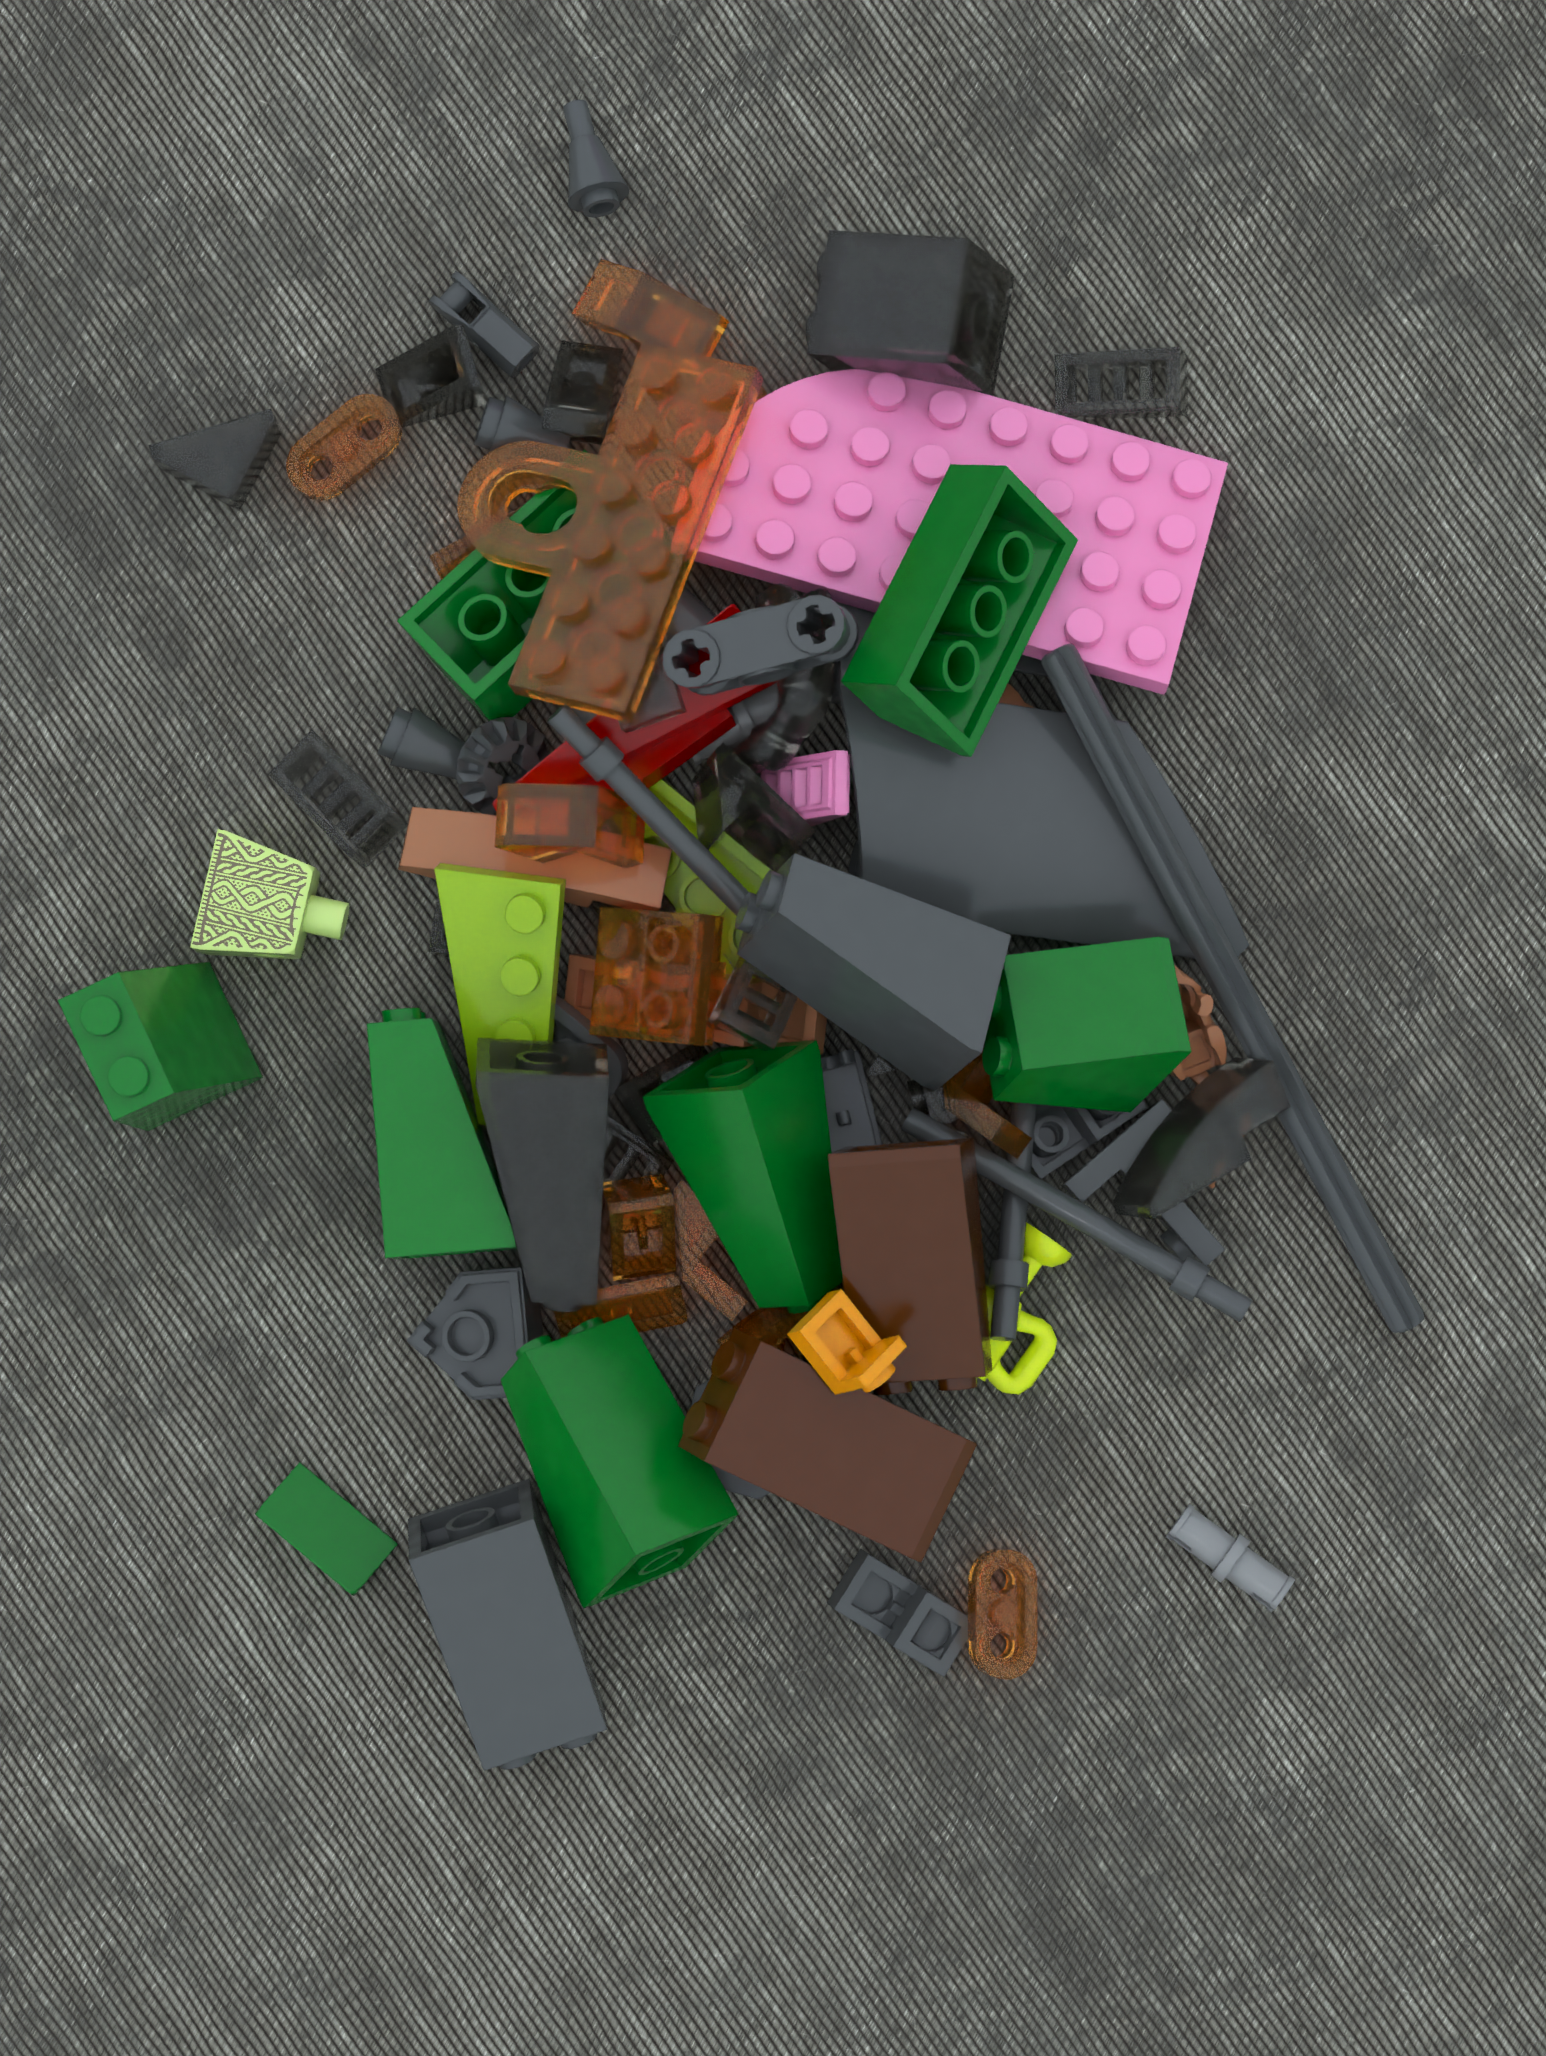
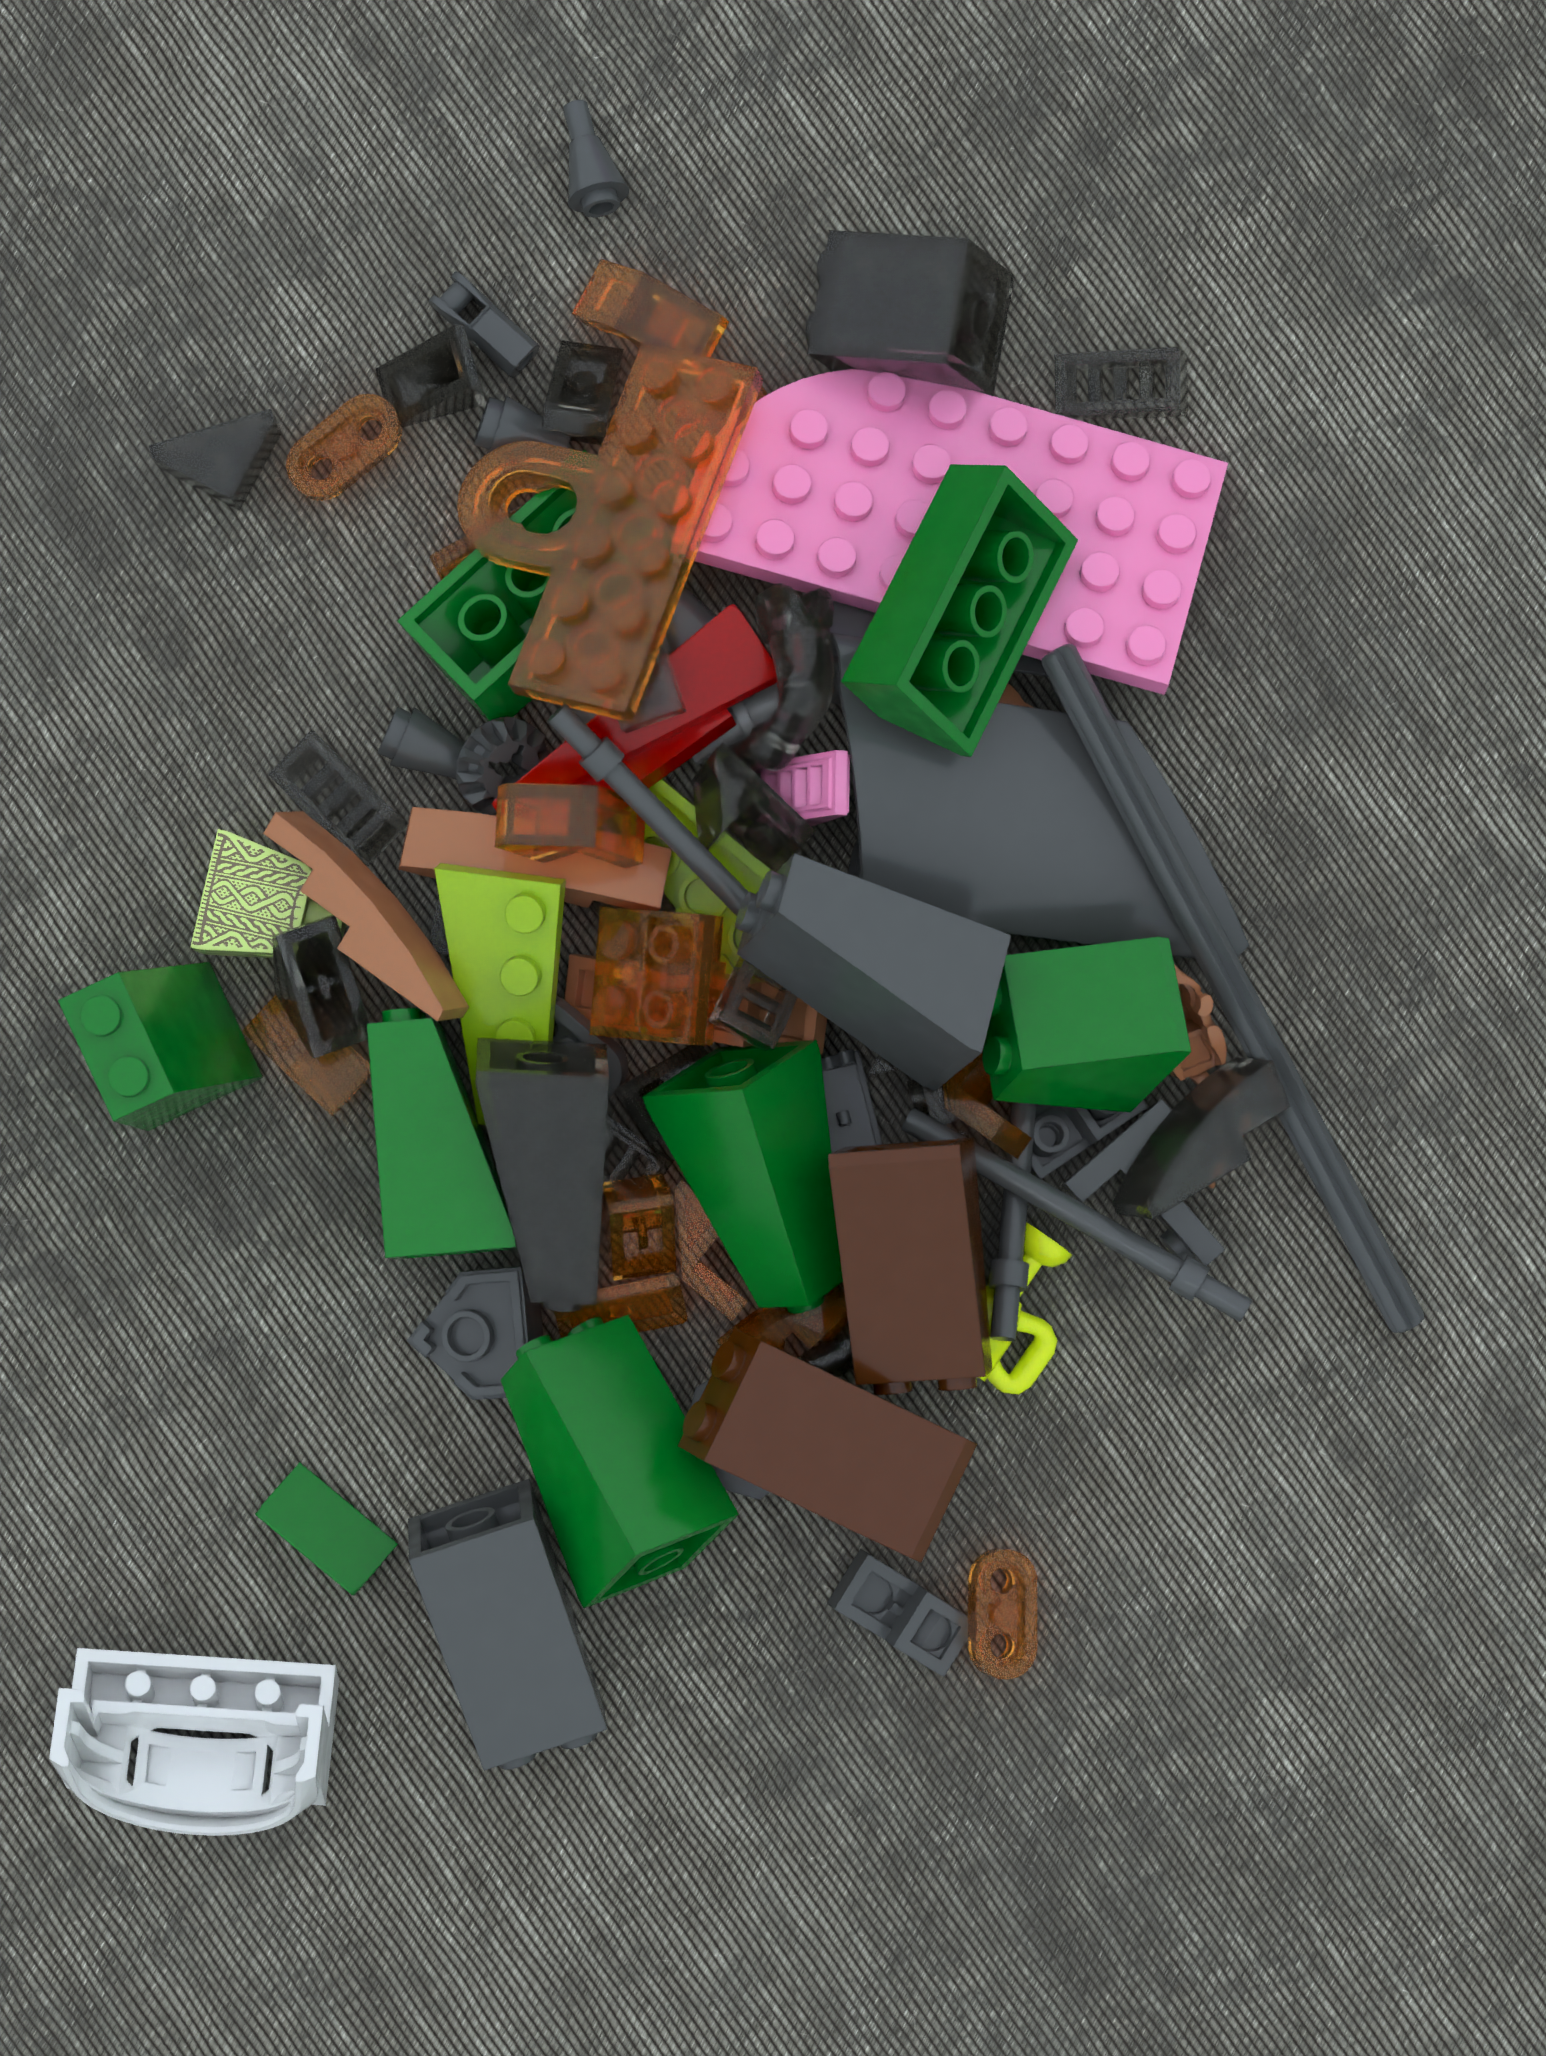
dark grey piece [663,595,859,696] -> none
light orange bracket [787,1289,907,1395] -> none
light grey pin [1166,1503,1295,1613] -> none
none -> white piece [49,1648,339,1836]
none -> clear orange slope [242,985,371,1116]
none -> nougat slope [263,811,469,1021]
none -> clear smoke slope [272,915,369,1058]

